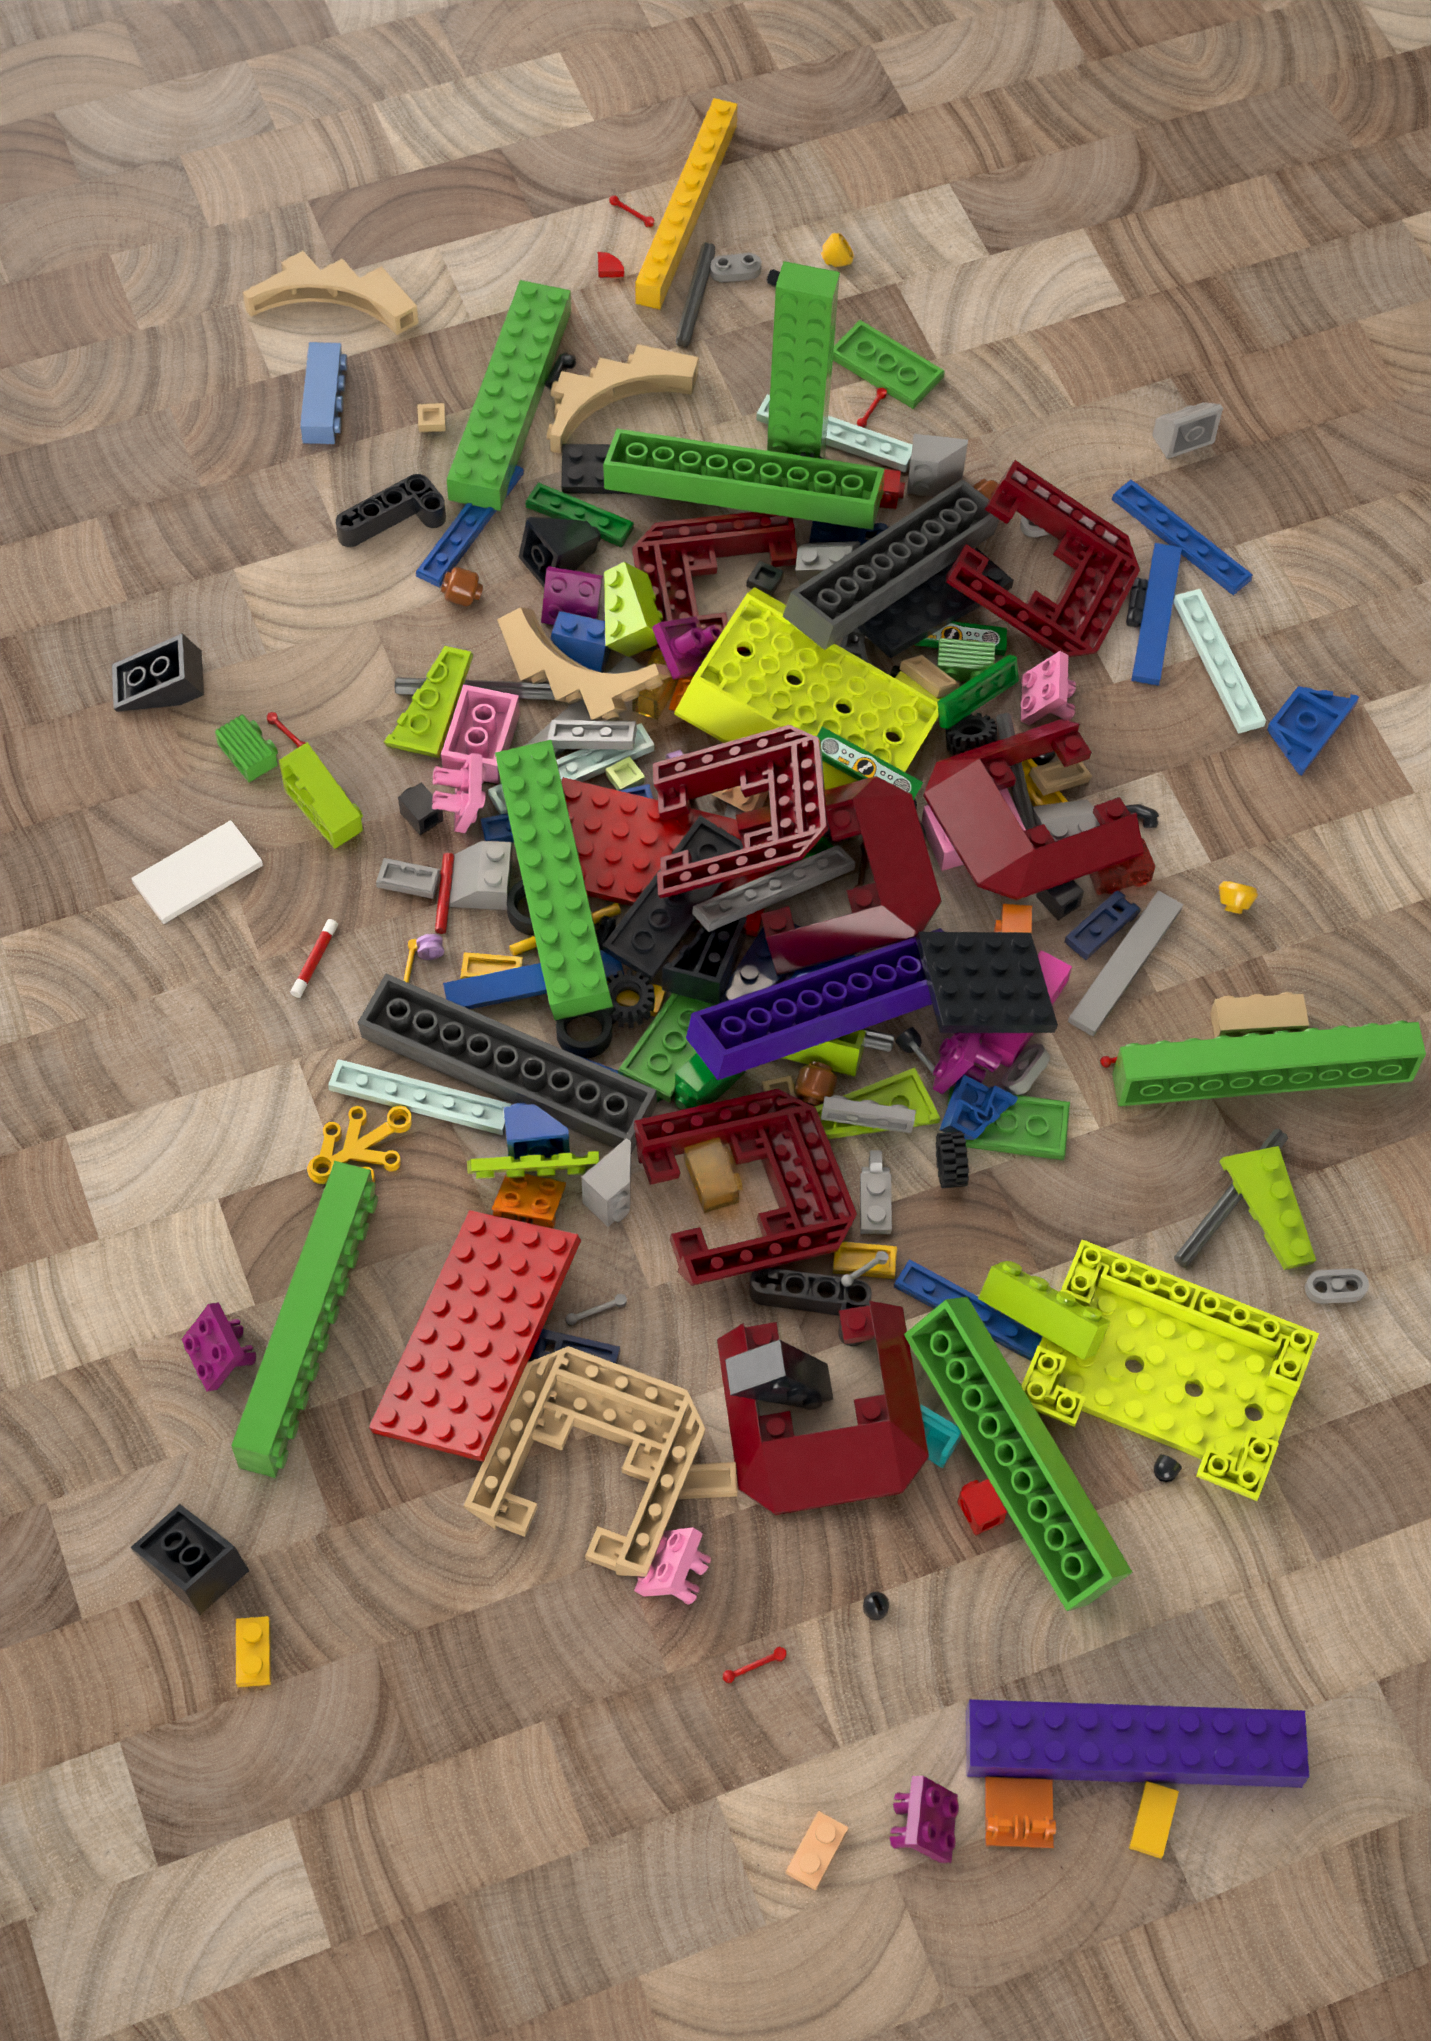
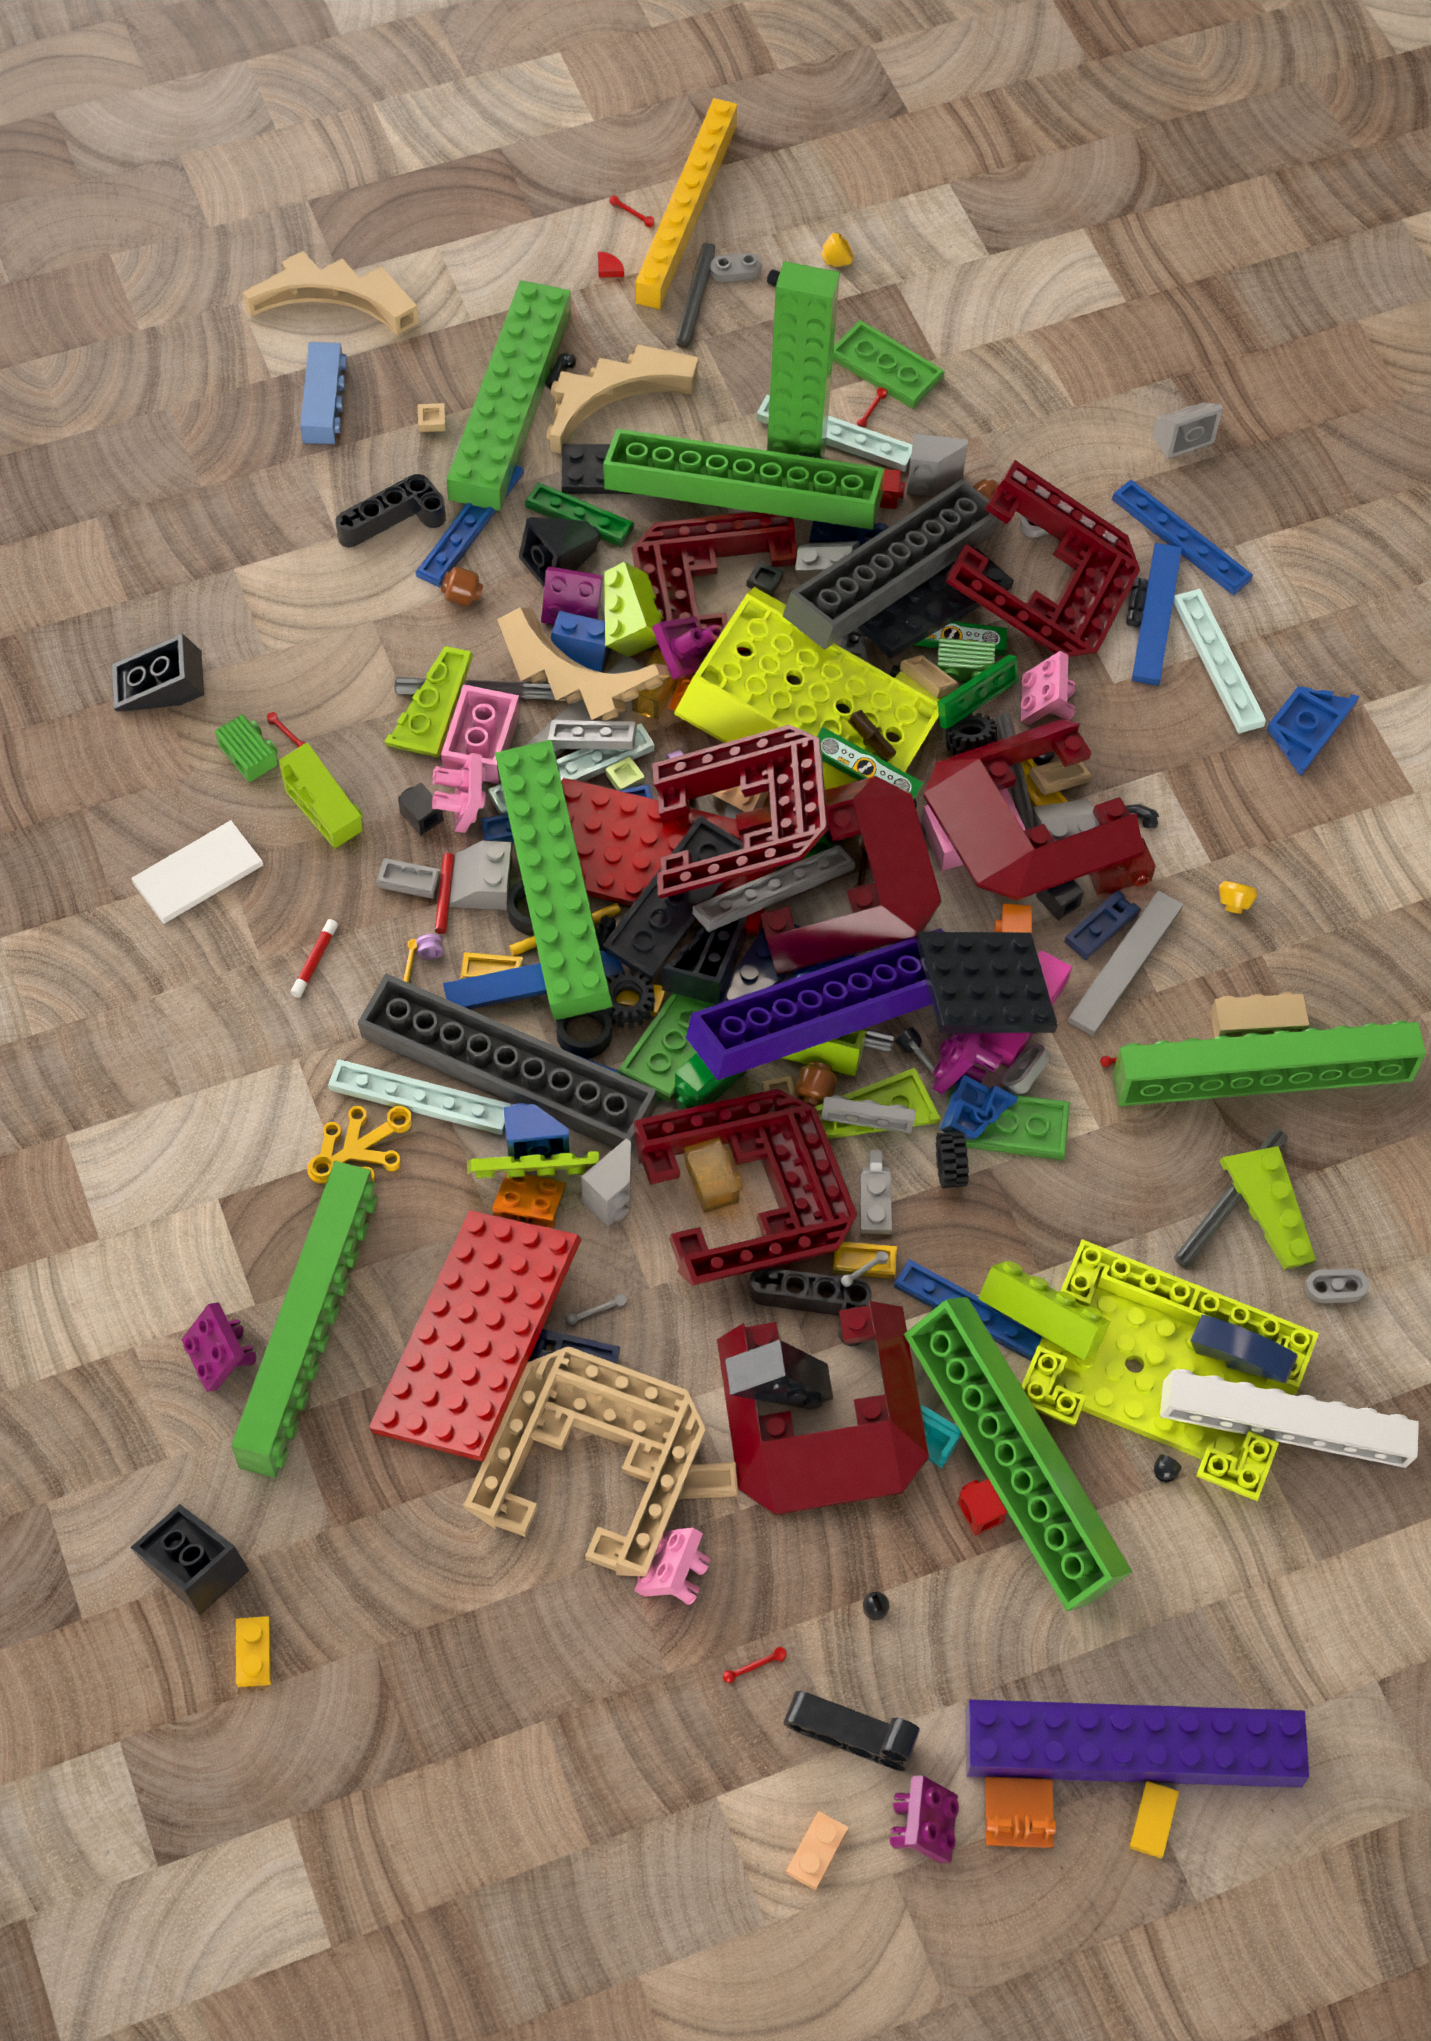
none -> black beam [783,1691,920,1771]
none -> dark brown axle [848,710,896,762]
none -> white brick [1160,1369,1419,1468]
none -> dark blue slope [1190,1314,1298,1383]

